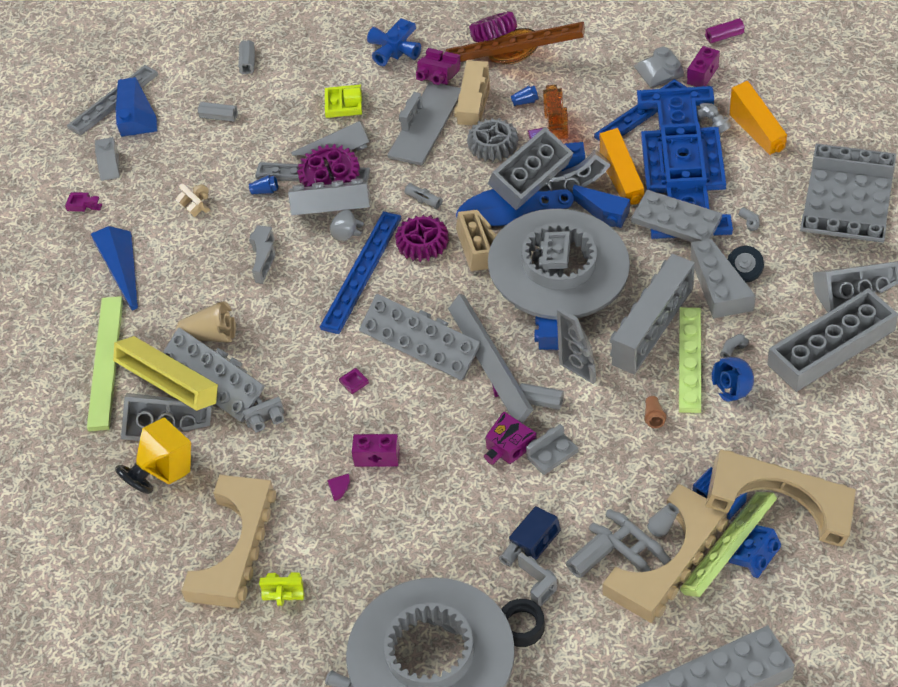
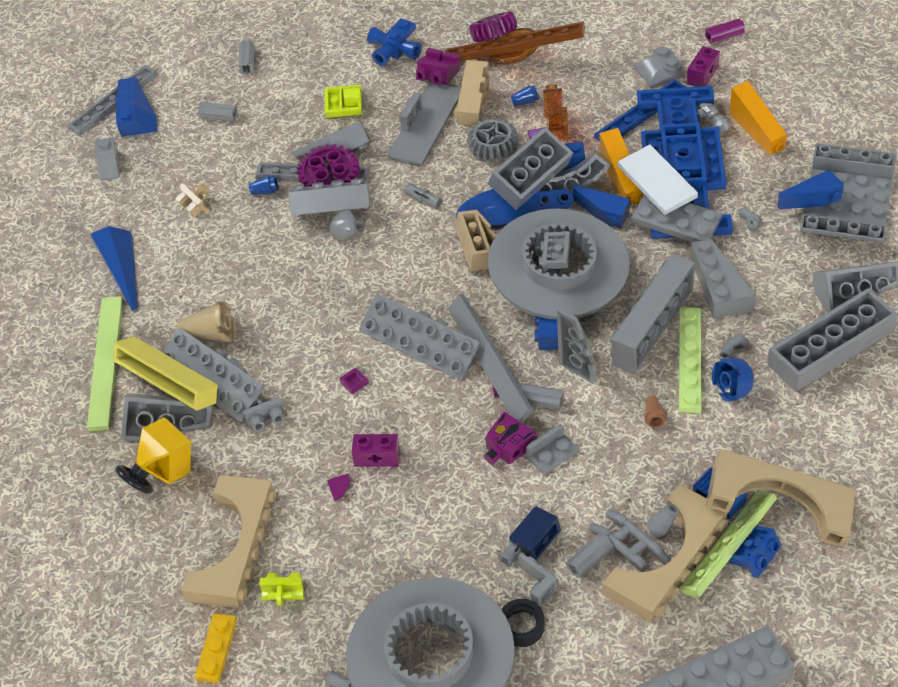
magenta plate [65,192,102,212] -> none
light grey slope [249,225,276,284] -> none
blue tile [320,211,402,334] -> none
magenta gear [395,214,449,263] -> none
black wheel [727,245,764,283] -> none
none -> yellow plate [195,613,237,683]
none -> white tile [618,145,698,215]
none -> blue slope [778,170,844,210]

